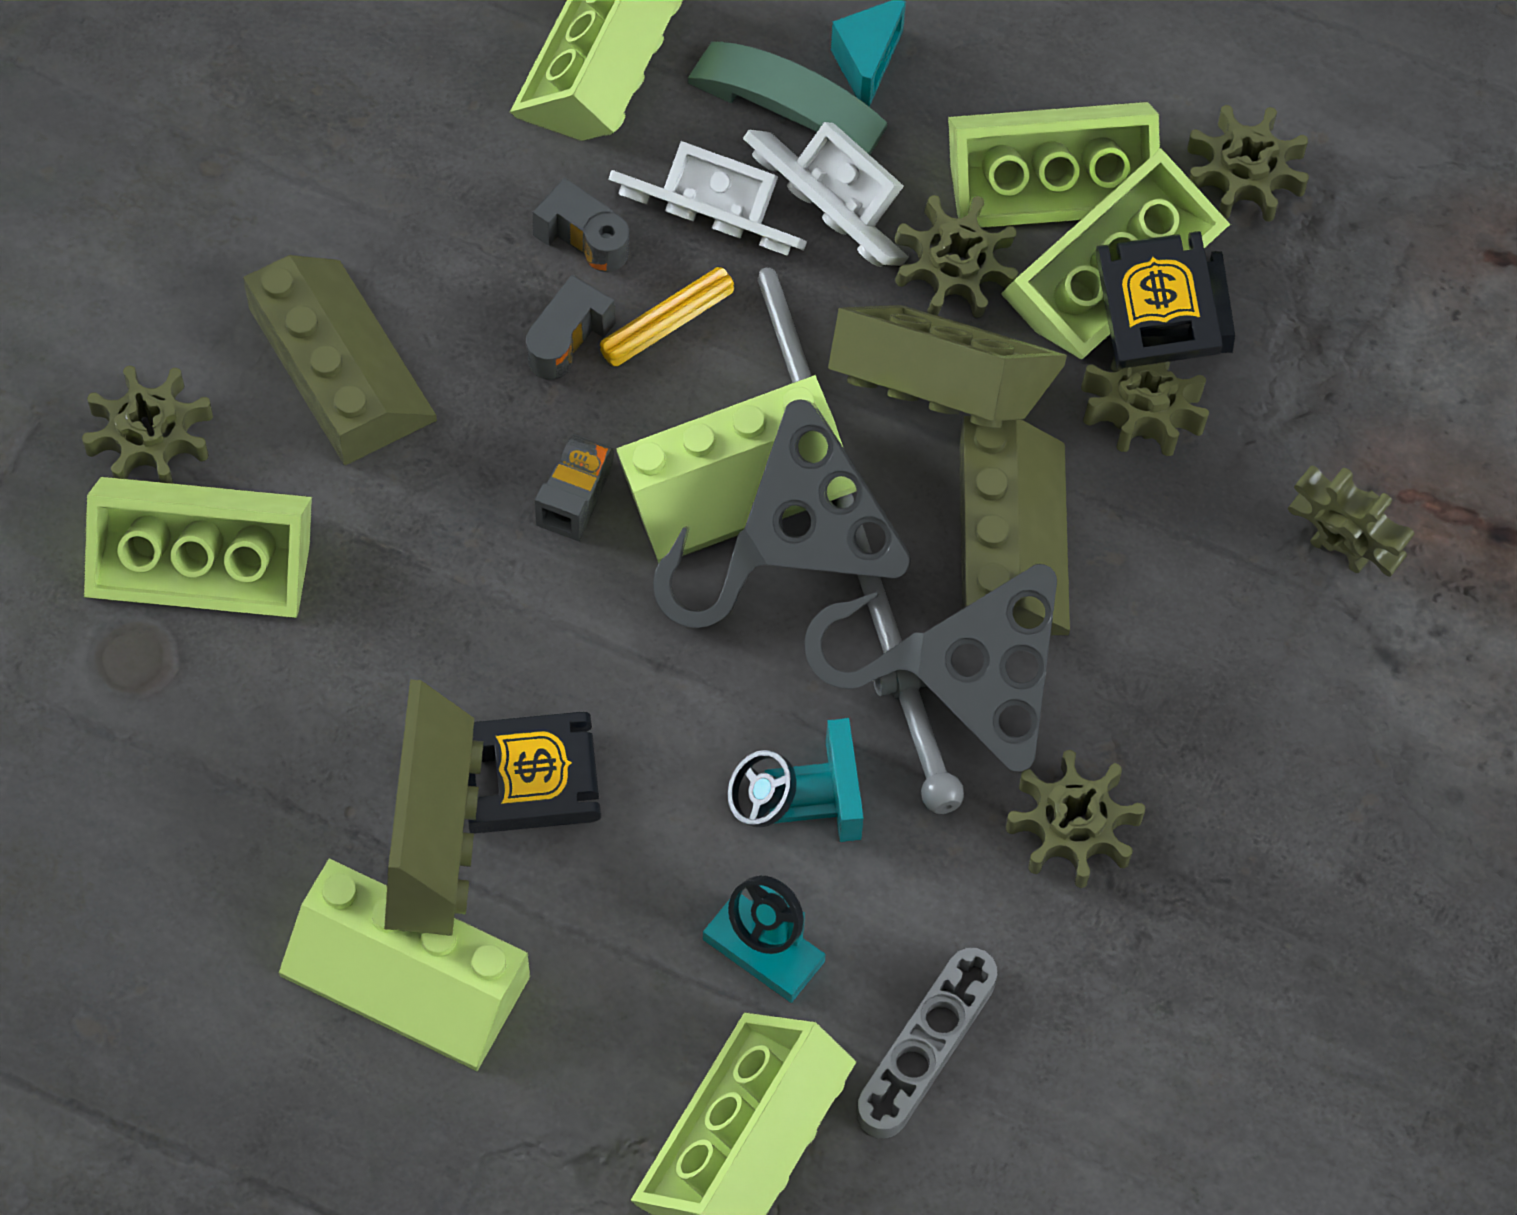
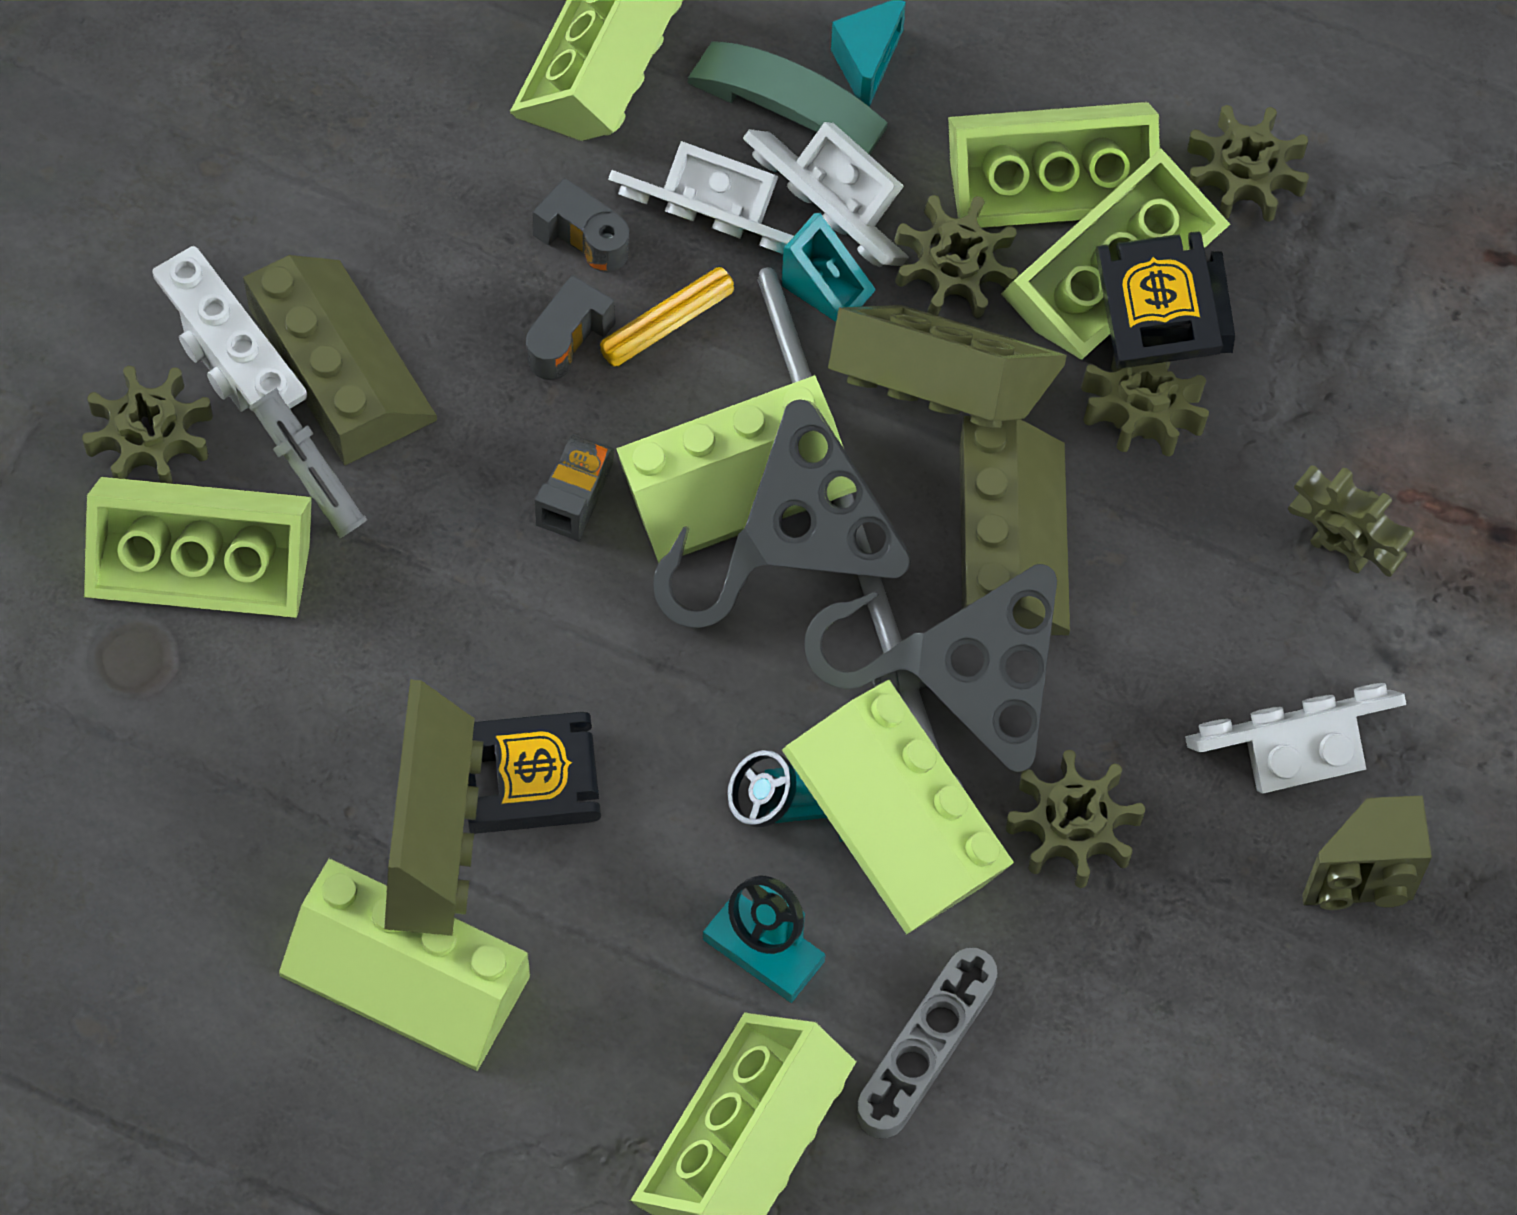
none -> white bracket [152,246,307,412]
none -> light grey pin [249,388,368,538]
none -> teal slope [782,213,876,322]
none -> yellowish green slope [782,679,1014,935]
none -> white bracket [1185,683,1406,794]
none -> olive slope [1302,795,1432,910]

